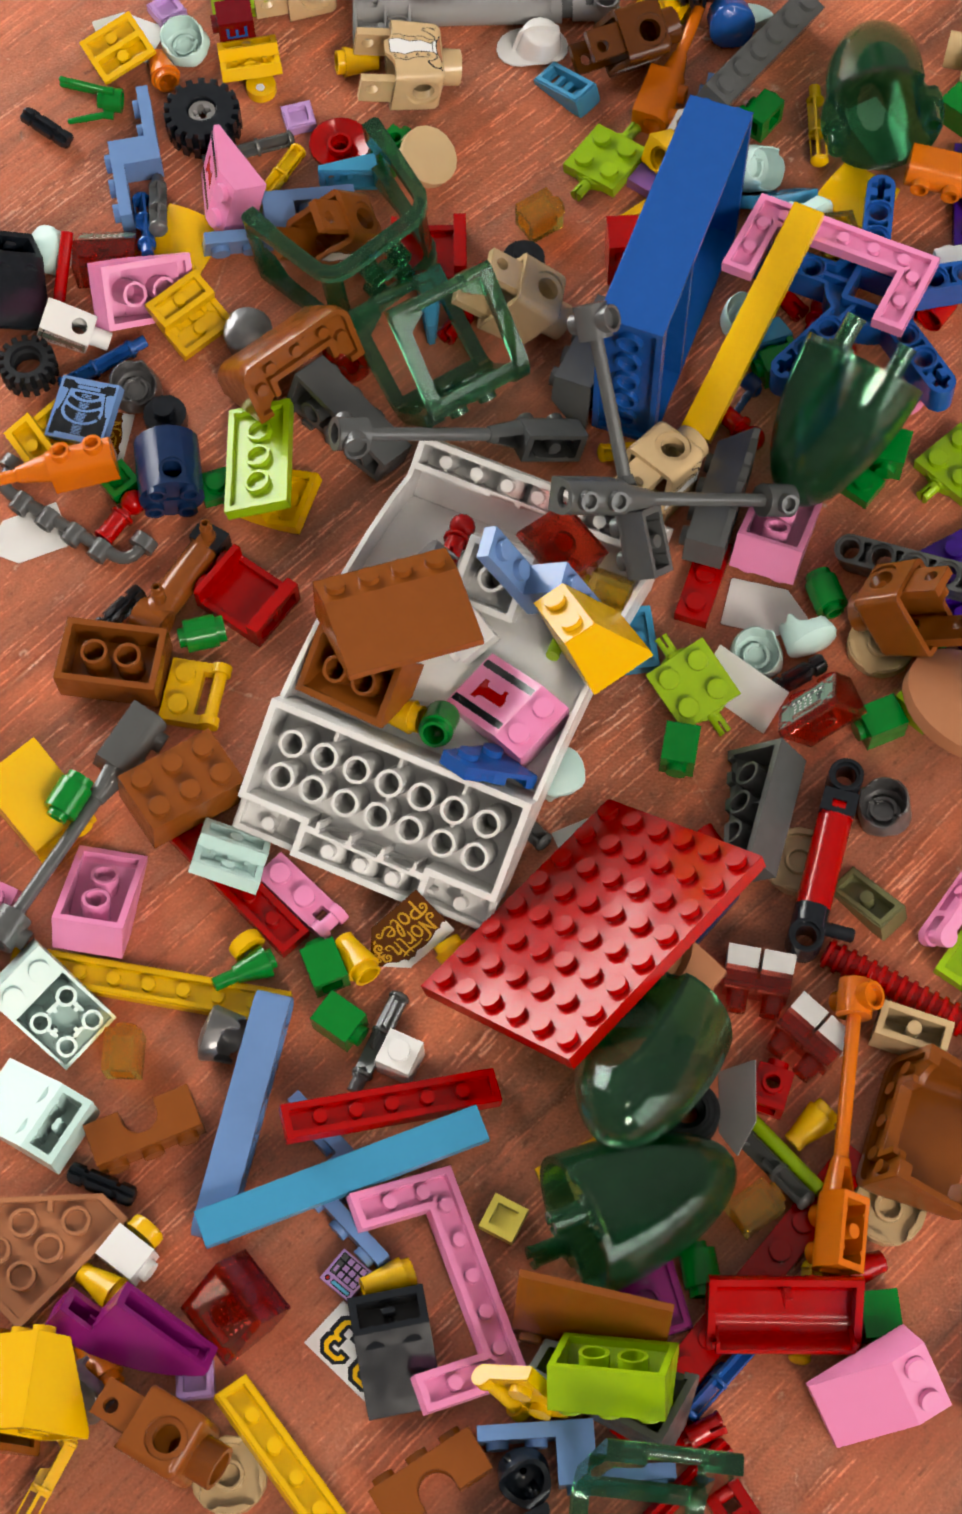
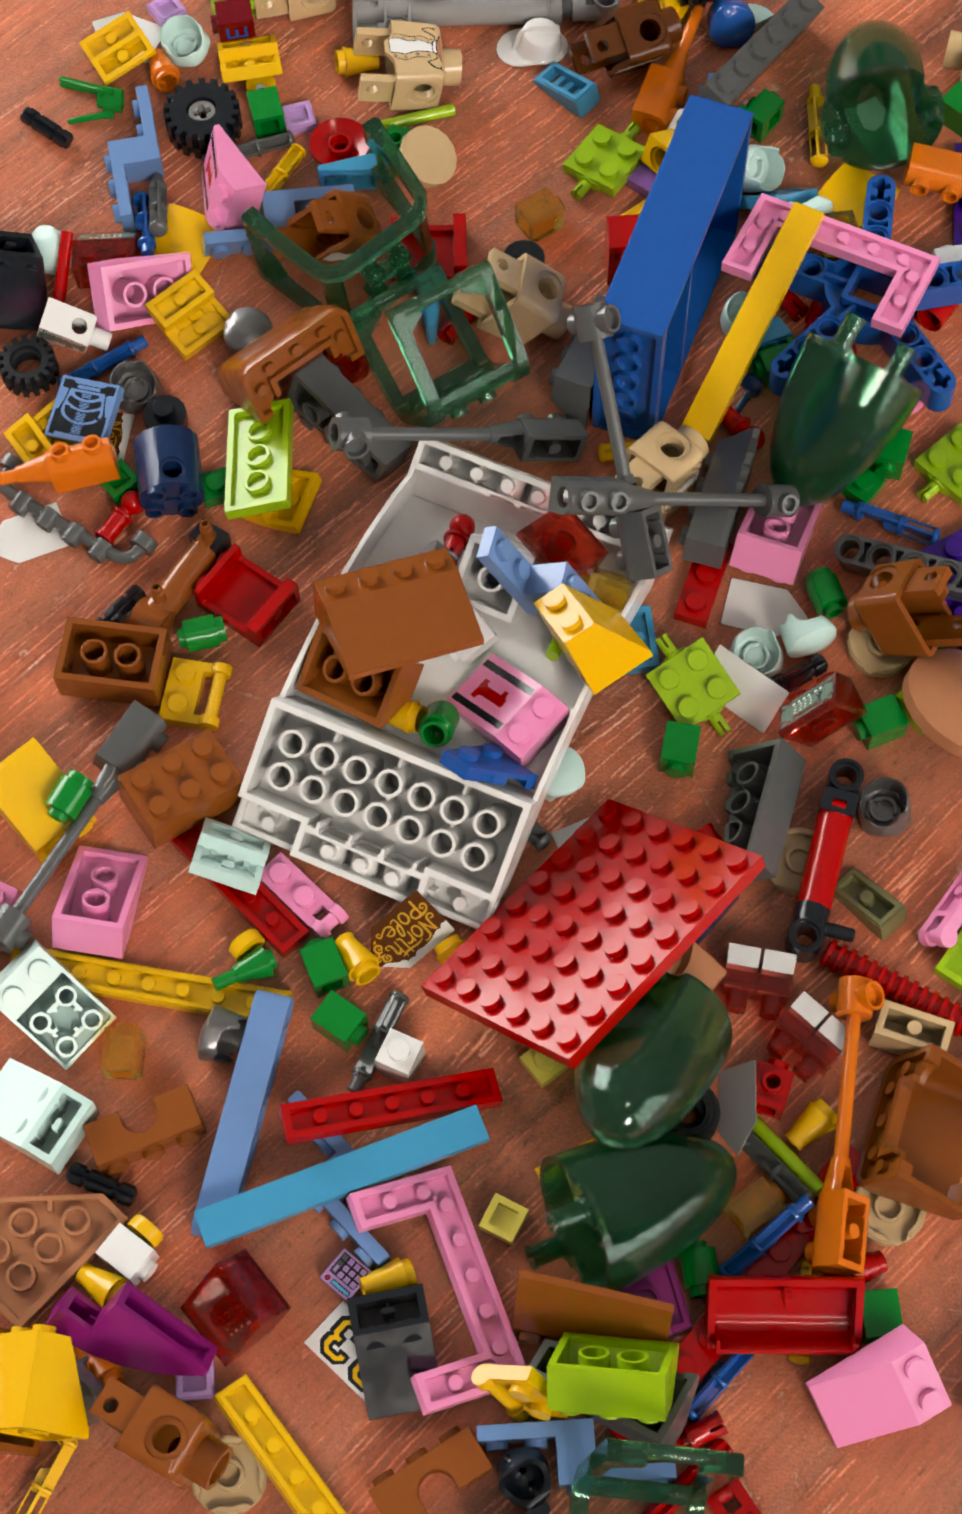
none -> green brick [246,86,286,140]
none -> lime bar [365,103,456,136]
none -> light yellow plate [519,1048,569,1088]
none -> blue piece [718,1193,815,1275]
none -> blue piece [840,499,941,545]

